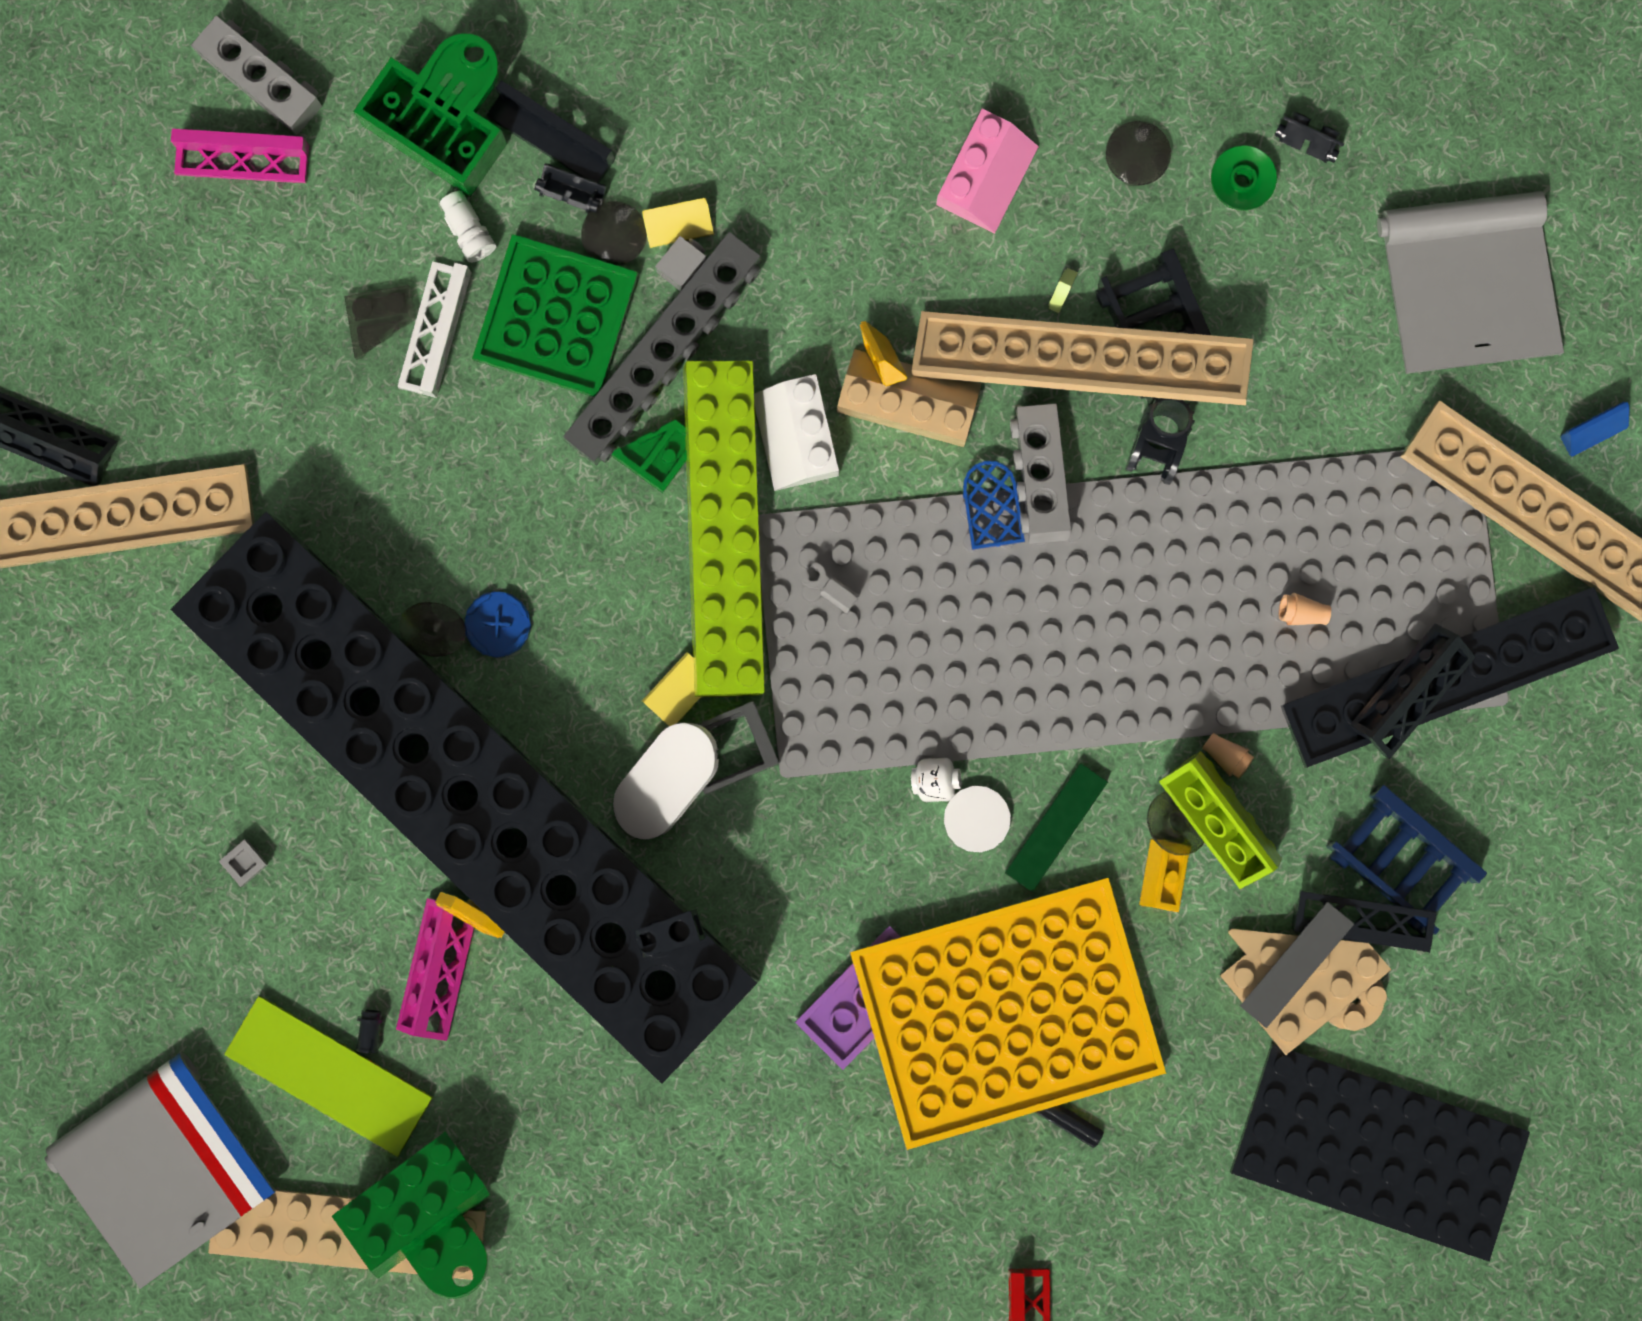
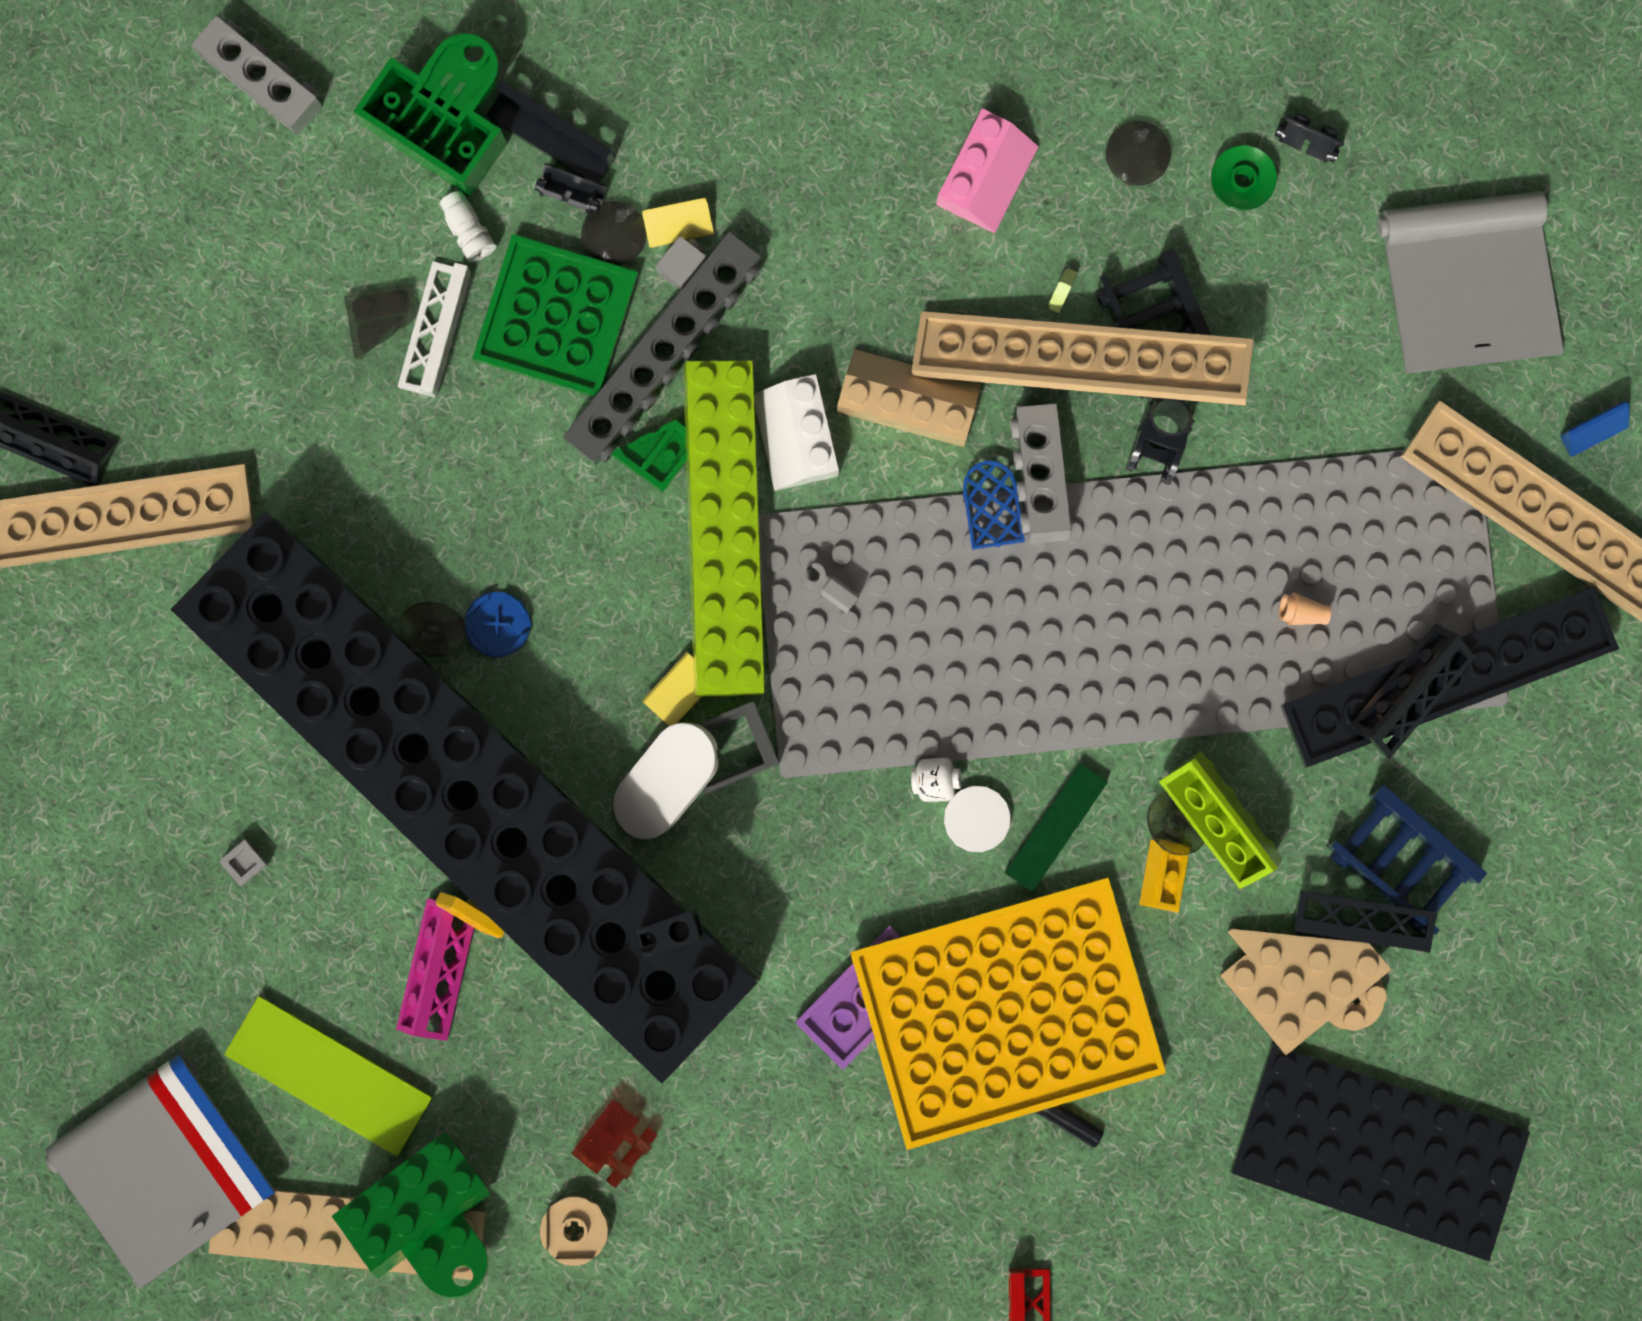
dark pink fence [171,129,309,183] -> none
black pin [356,1009,384,1053] -> none
yellow slope [860,321,907,386] -> none
light nougat cone [1202,733,1254,779] -> none
dark grey tile [1240,902,1354,1028] -> none
none -> tan plate [540,1195,609,1266]
none -> clear red plate [571,1099,658,1188]

